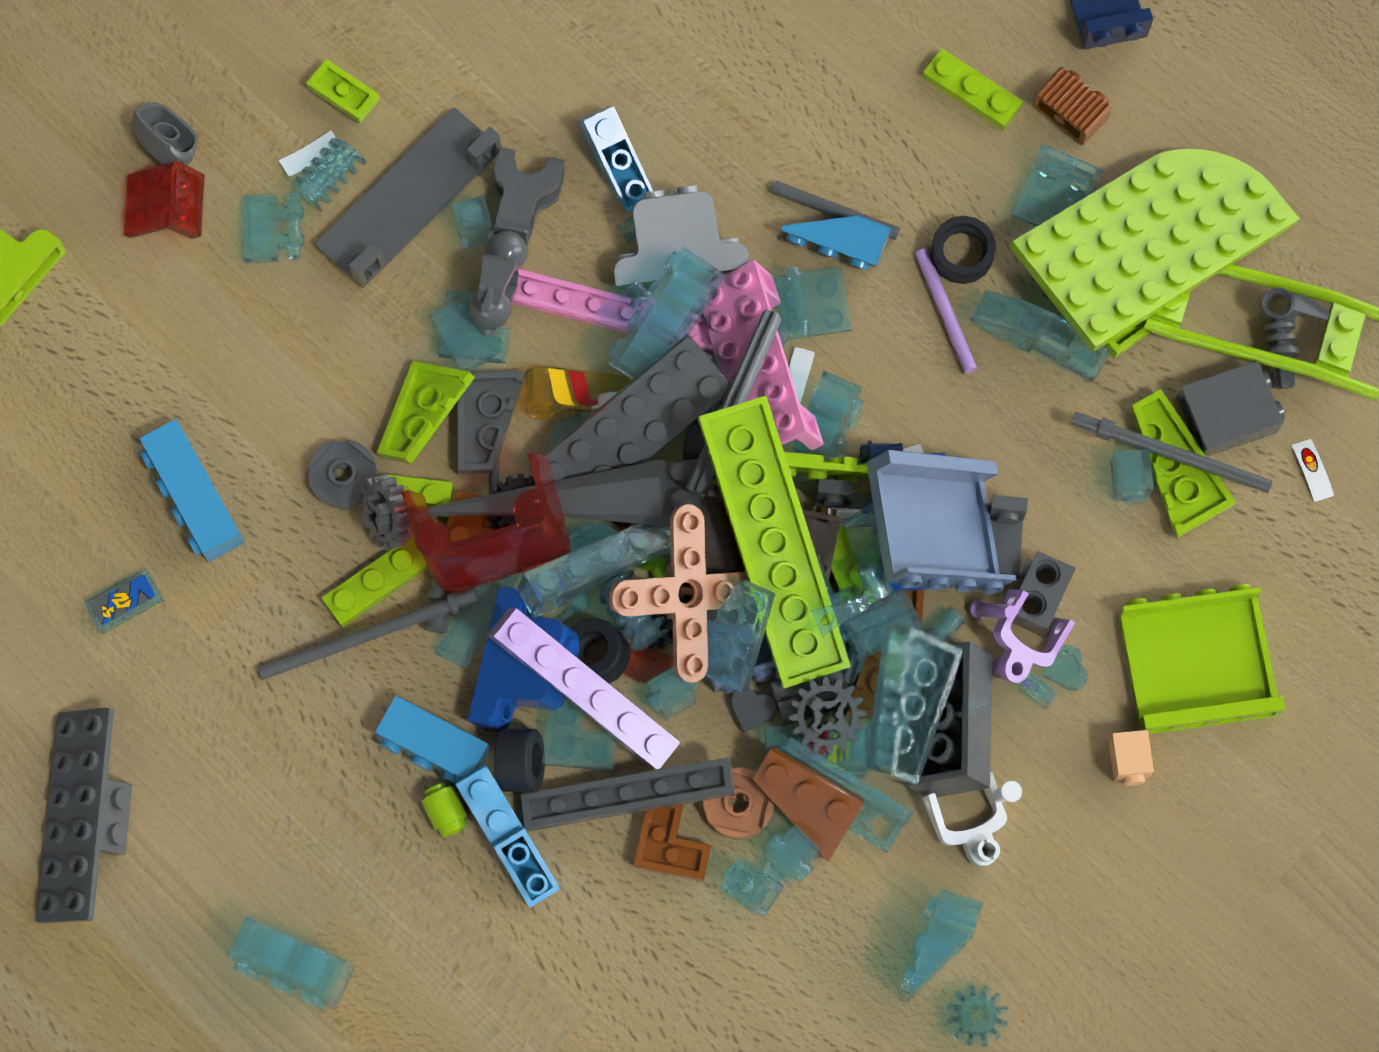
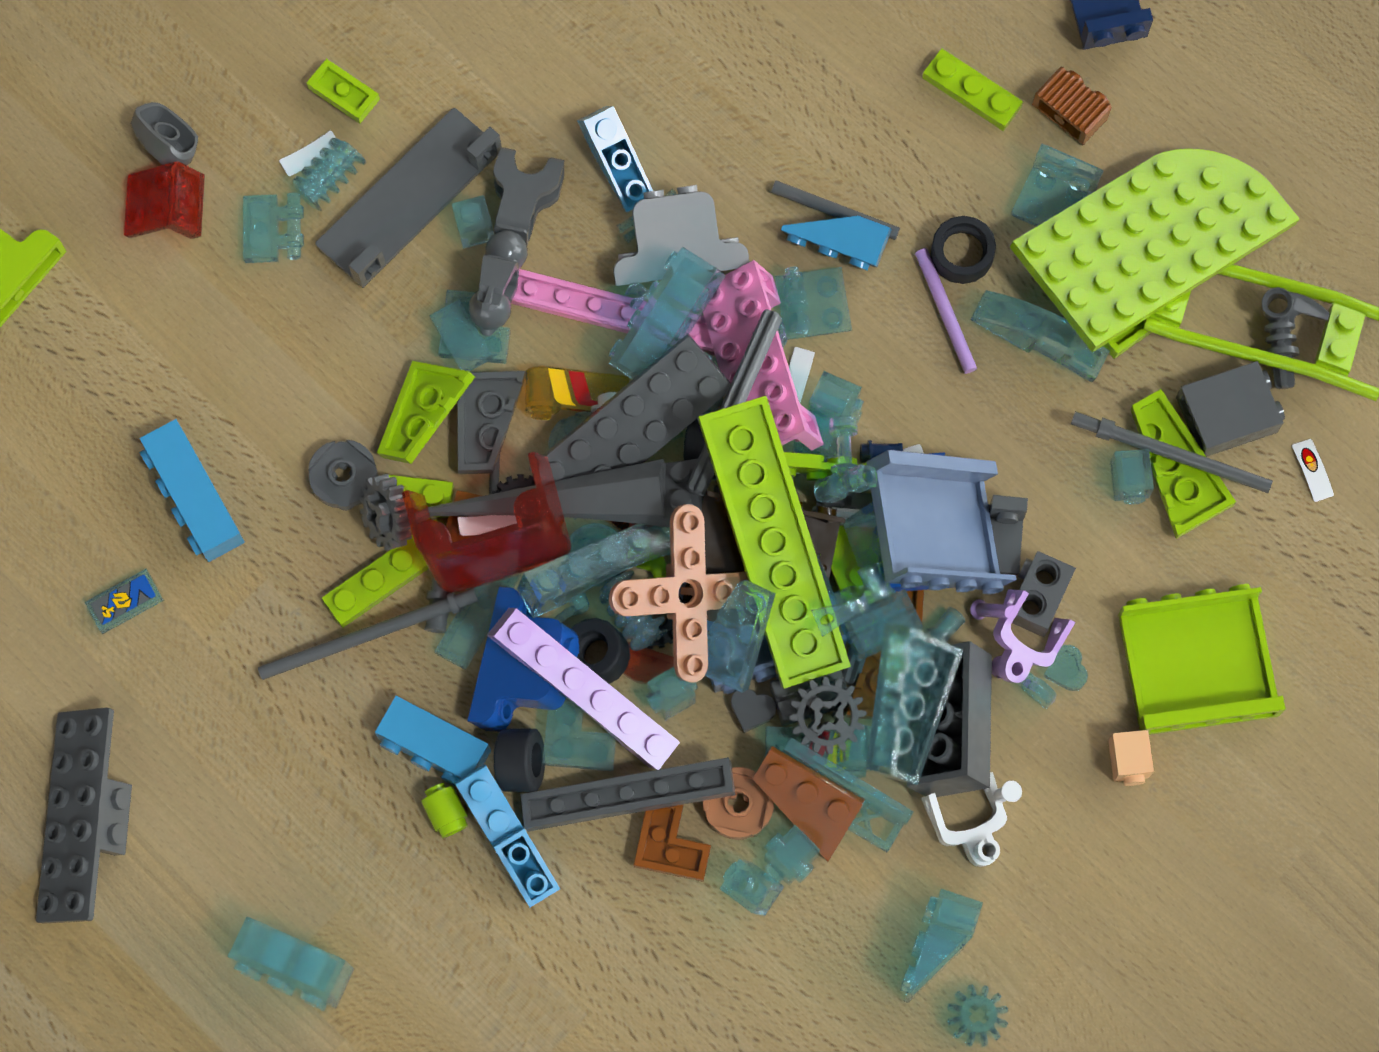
none -> sticker [458,515,523,536]
none -> clear light blue bar [814,416,878,503]

